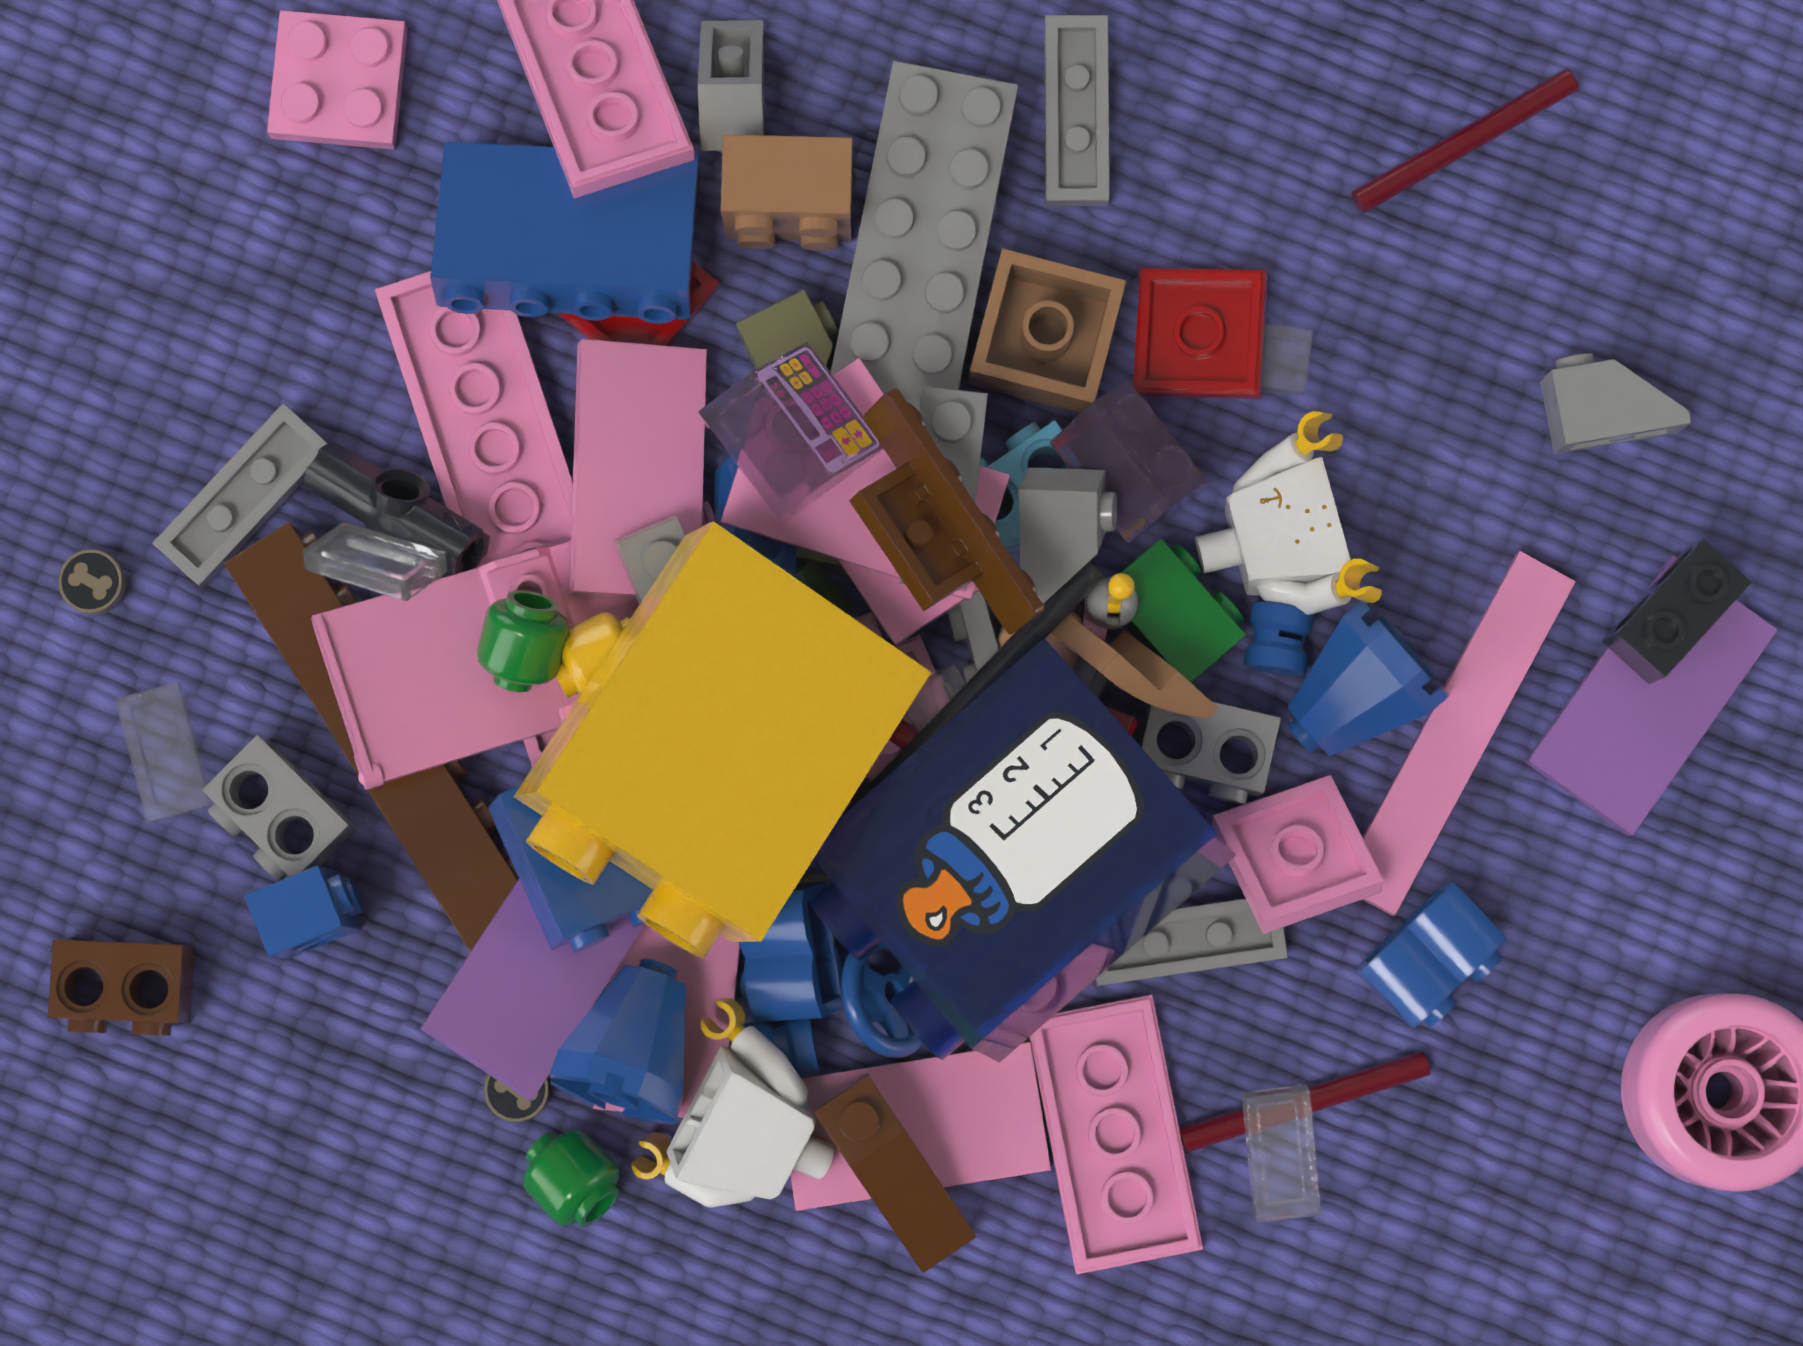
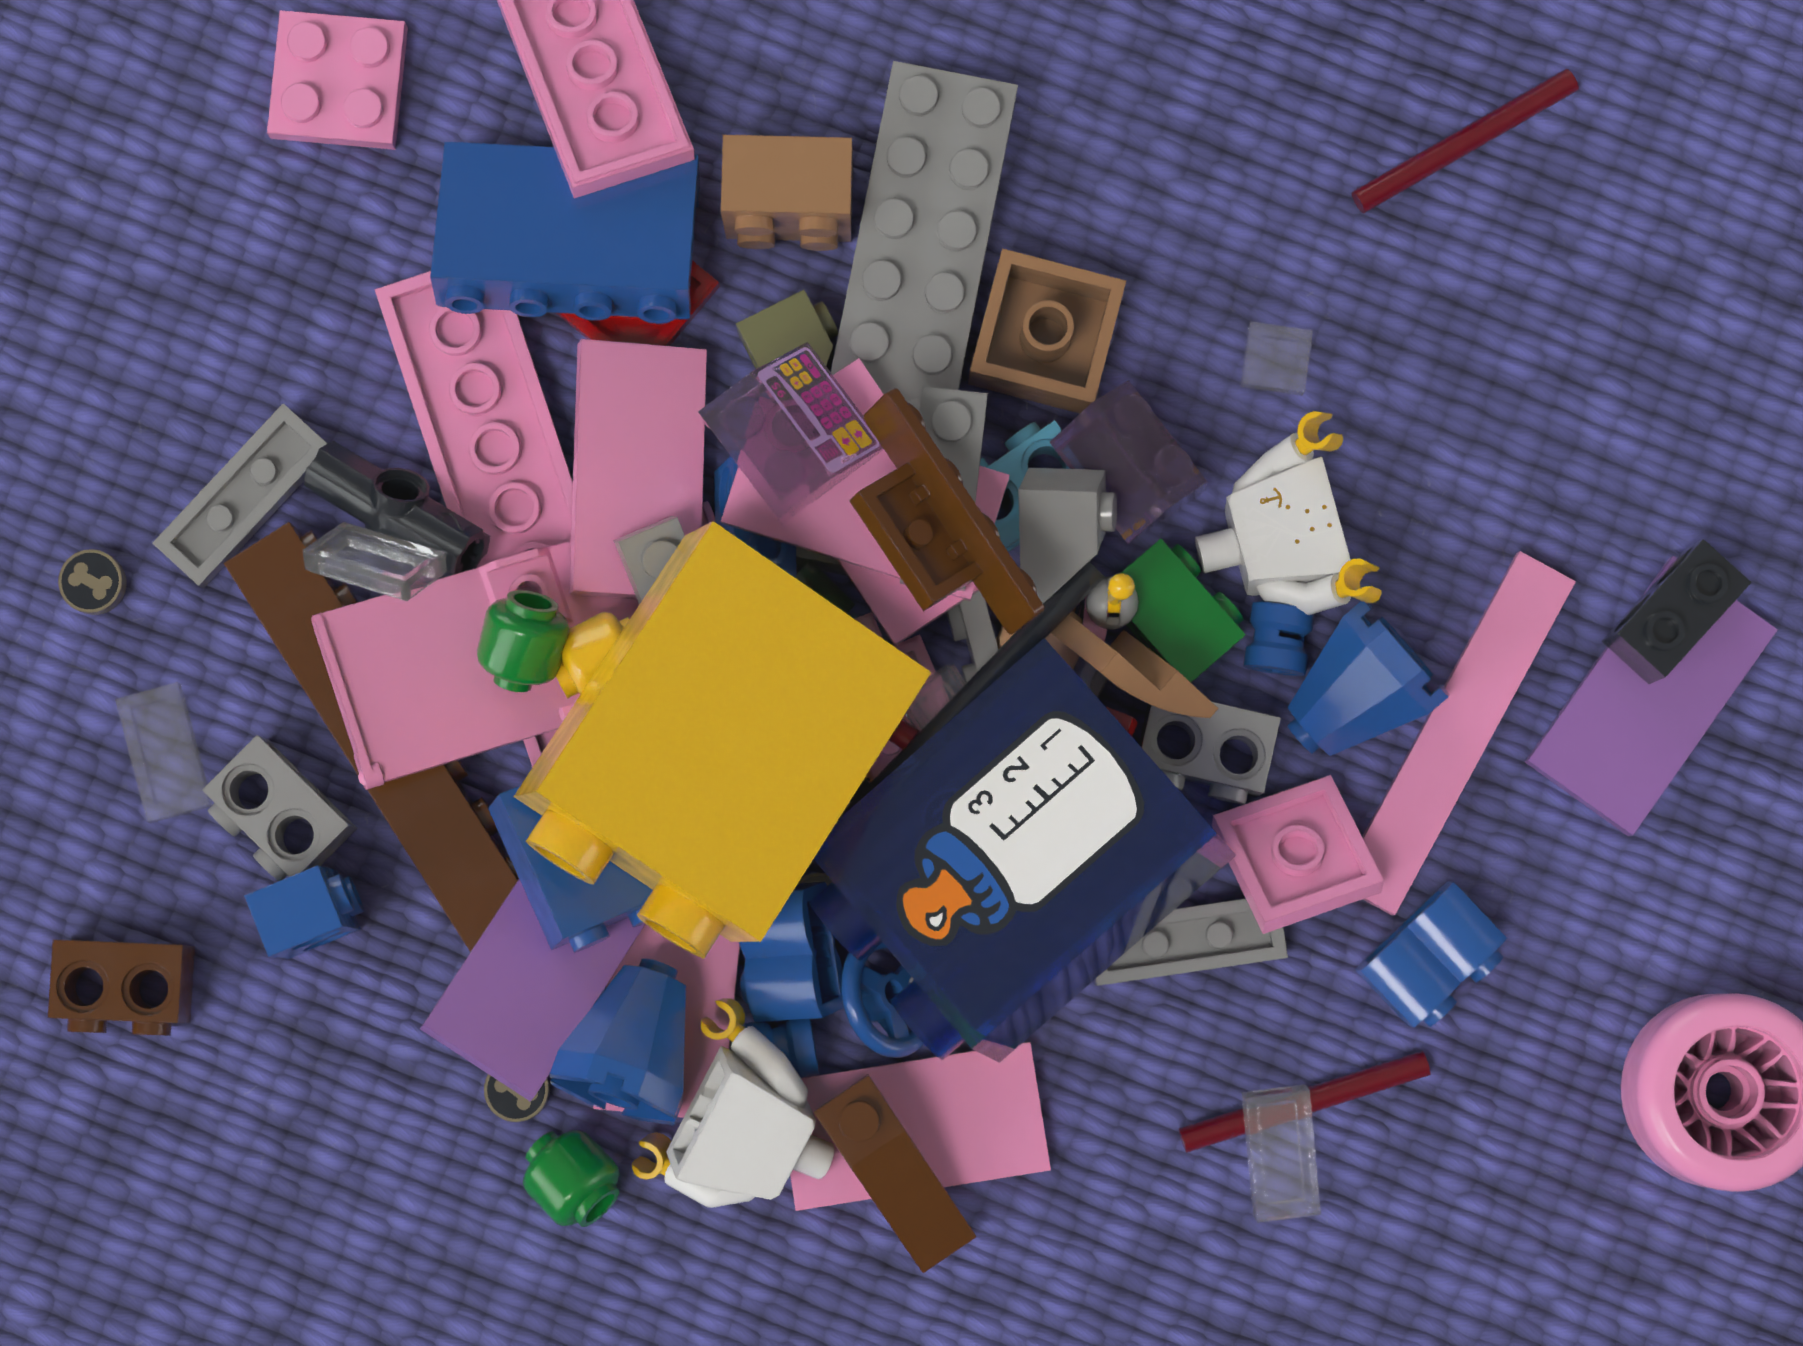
light grey slope [697,20,765,153] -> none
bright pink tile [1027,995,1203,1274] -> none
light grey plate [1044,15,1109,206] -> none
red tile [1133,268,1268,399] -> none
light grey slope [1540,353,1691,454] -> none

